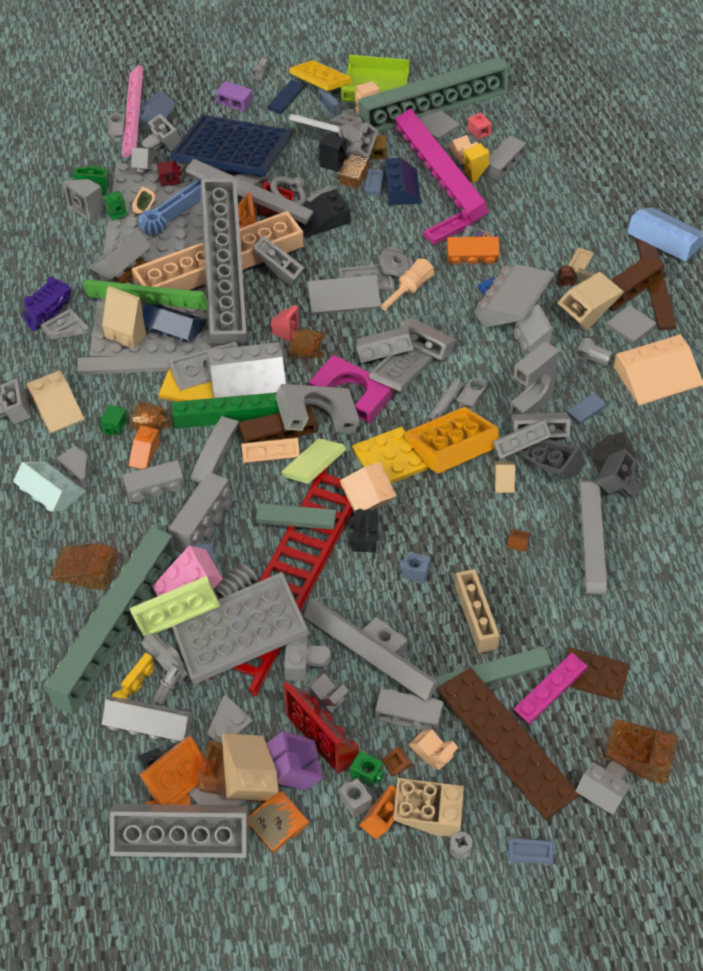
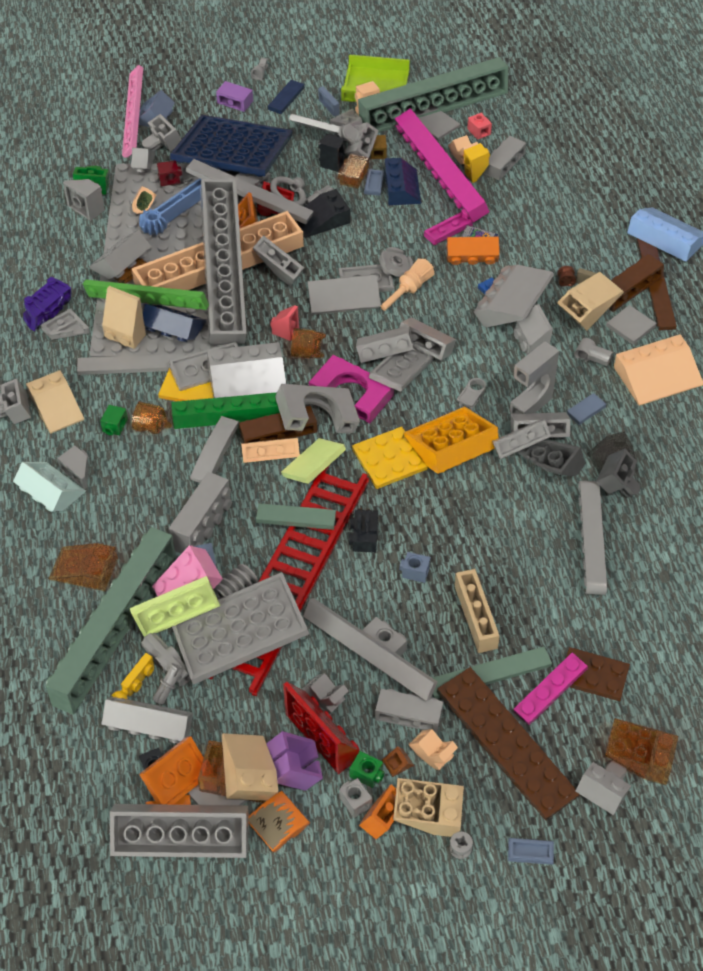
green brick [104,191,128,221] -> none
light grey piece [108,113,125,139] -> none
light grey brick [122,460,185,503] -> none
orange slope [129,426,160,470] -> none
light grey wing [207,695,253,750] -> none
light grey brick [284,635,331,680] -> none
yellow tile [289,60,352,91] -> none
light nougat slope [340,462,396,513] -> none
light grey pin [426,379,463,422] -> none
tan slope [494,461,515,493] -> none
dark orange slope [507,529,530,552] -> none
tan tile [568,247,594,276] -> none

